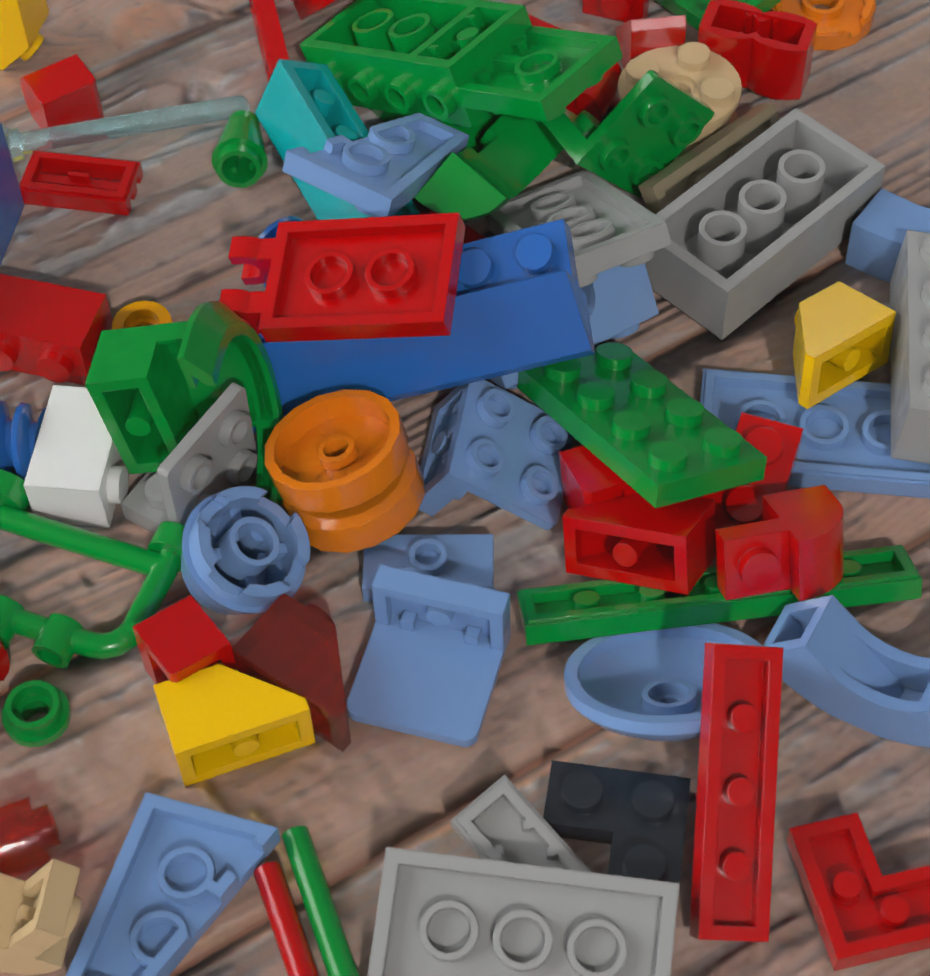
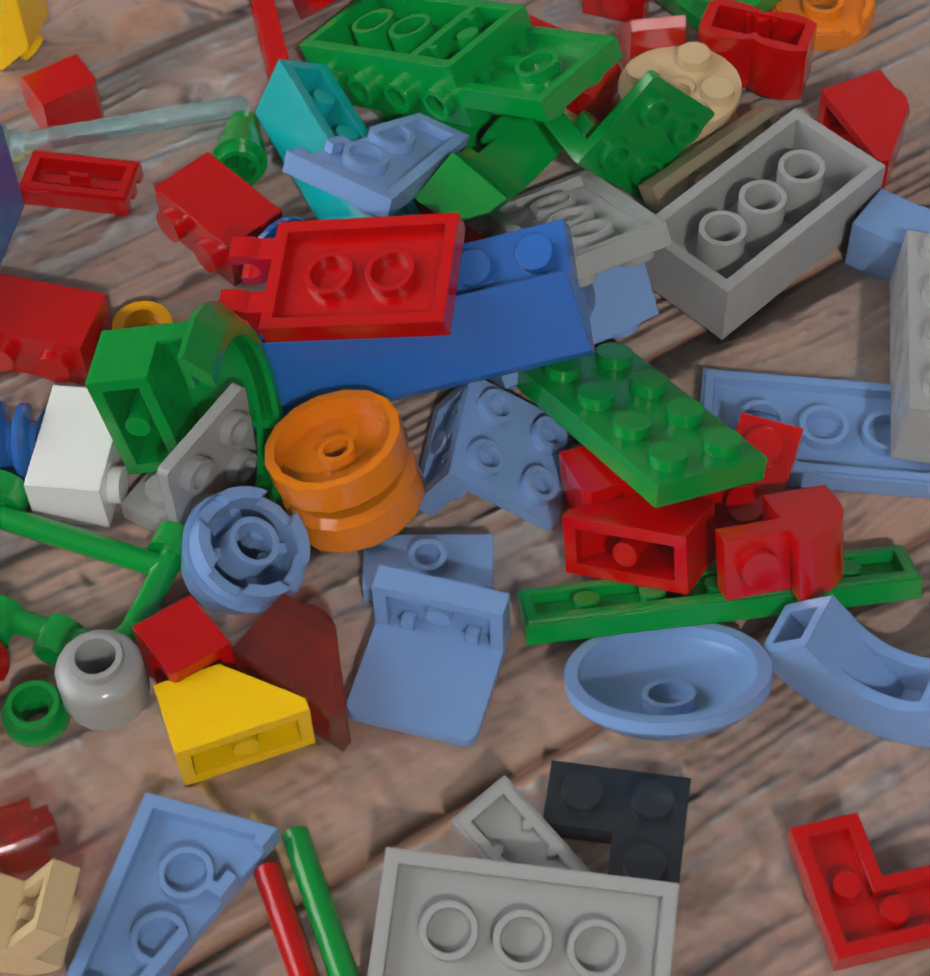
red plate [689,643,784,942] -> none
yellow slope [792,281,896,409] -> none
none -> light grey head [54,629,150,731]
none -> red brick [154,152,283,287]
none -> red slope [817,69,909,189]

